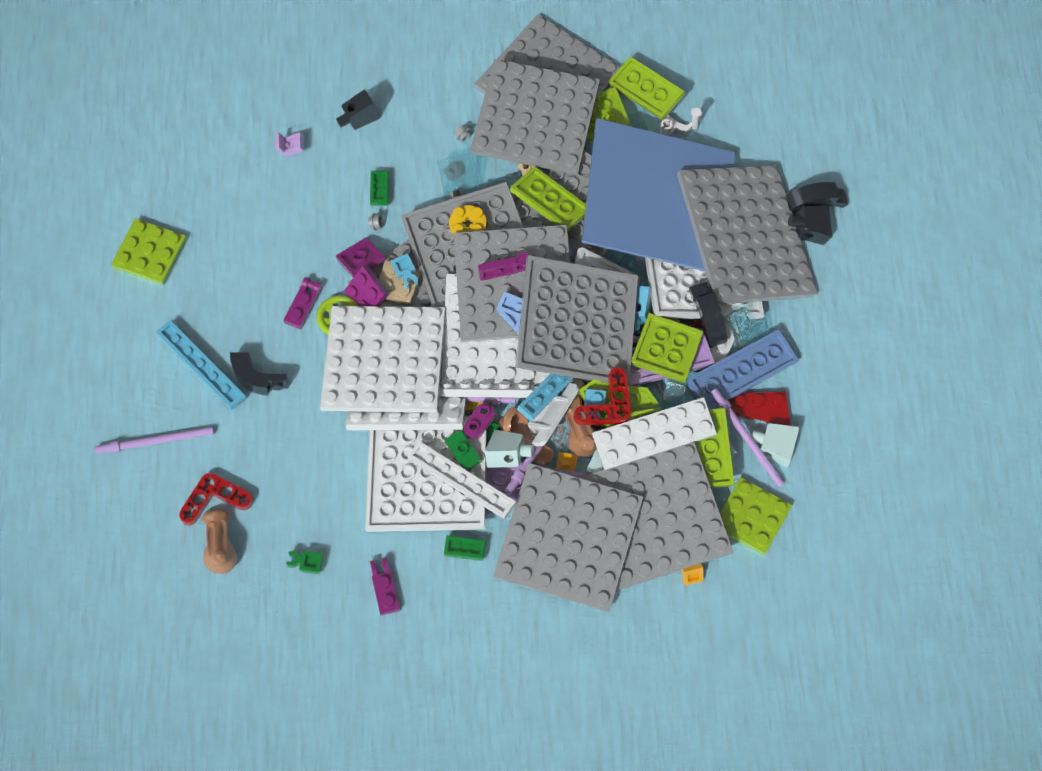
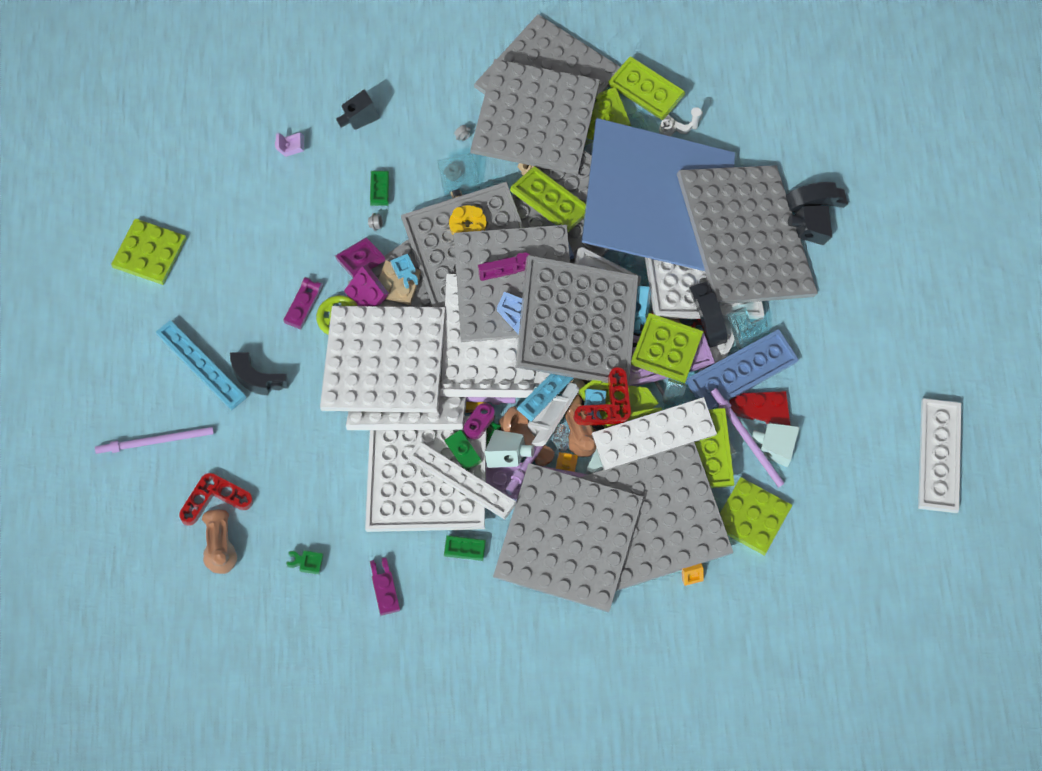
none -> white plate [918,398,961,513]

